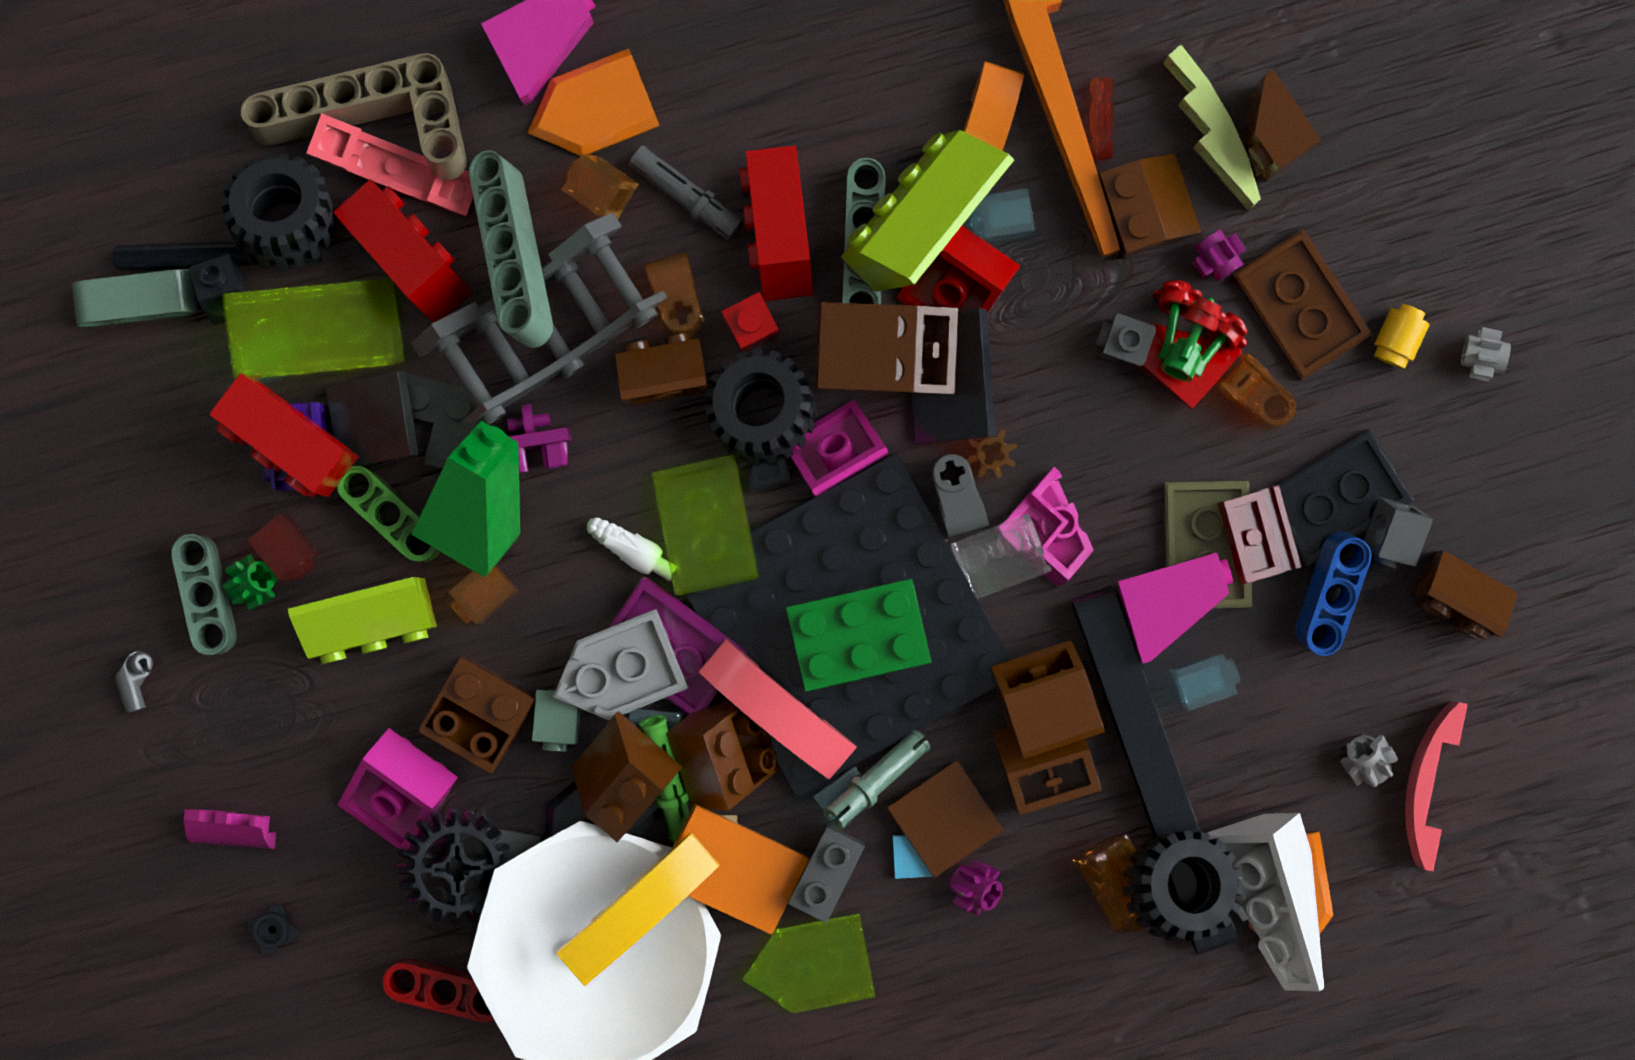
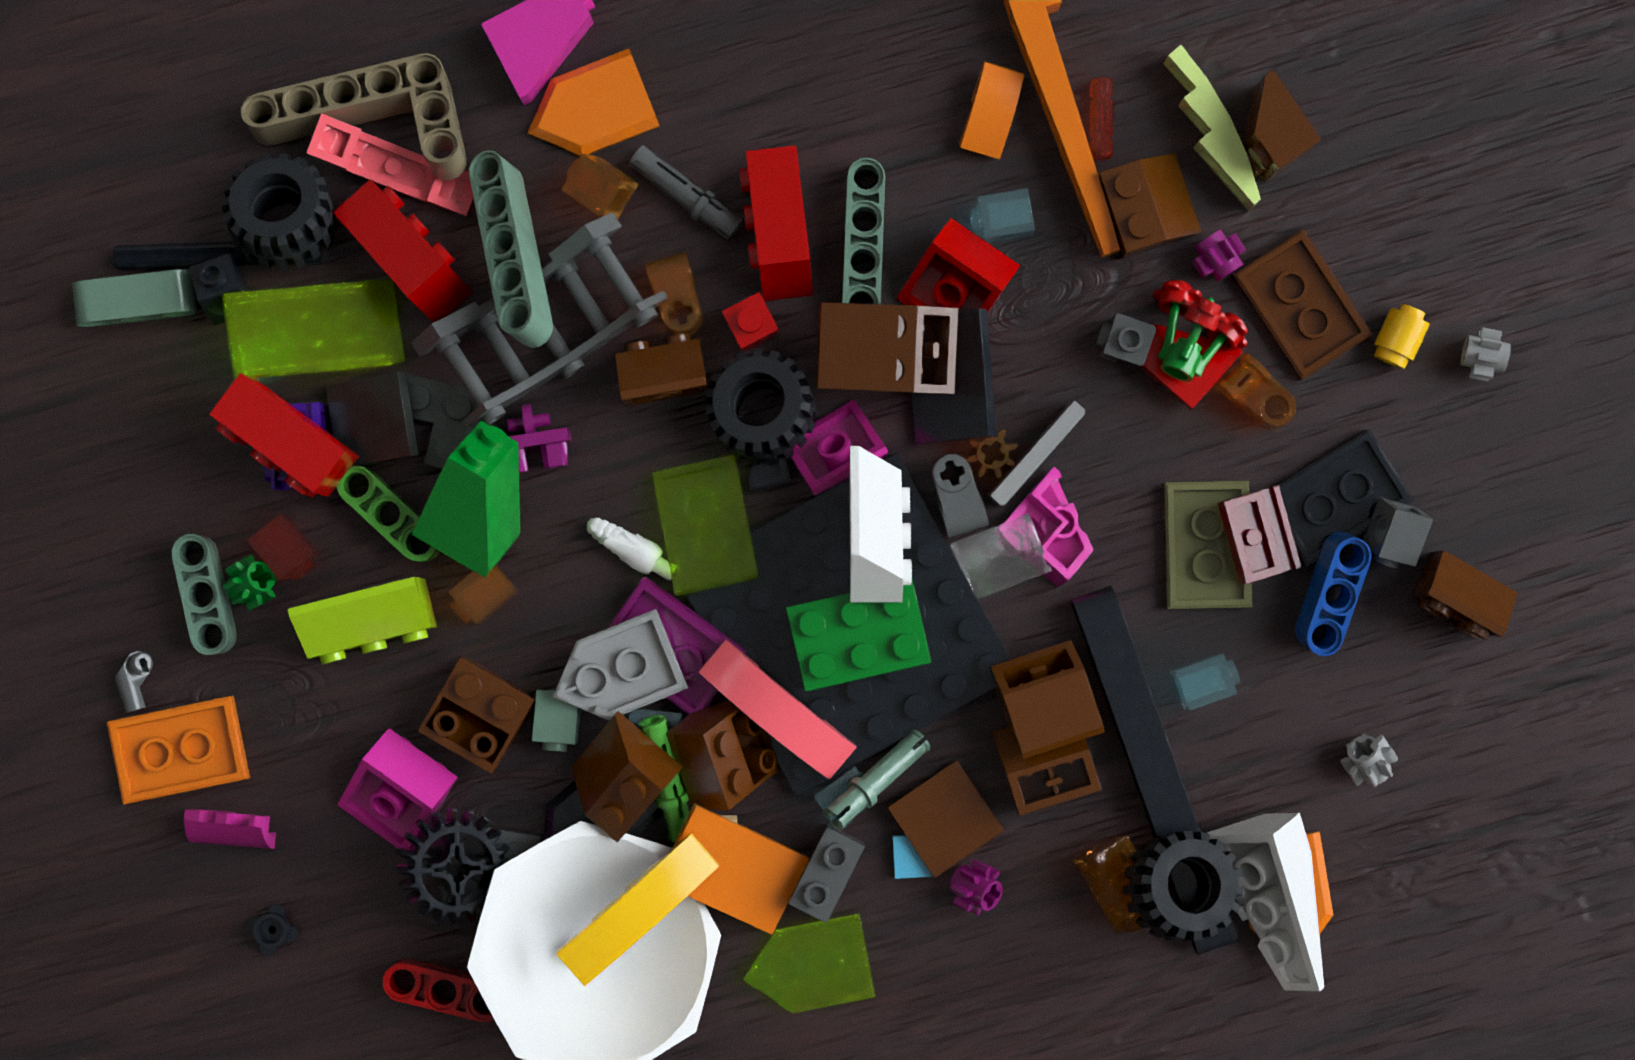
lime slope [841,130,1014,292] -> none
dark pink slope [1115,553,1233,664] -> none
coral slope [1405,701,1468,871] -> none
none -> orange tile [107,696,250,805]
none -> white slope [850,446,912,602]
none -> light grey tile [987,400,1086,506]

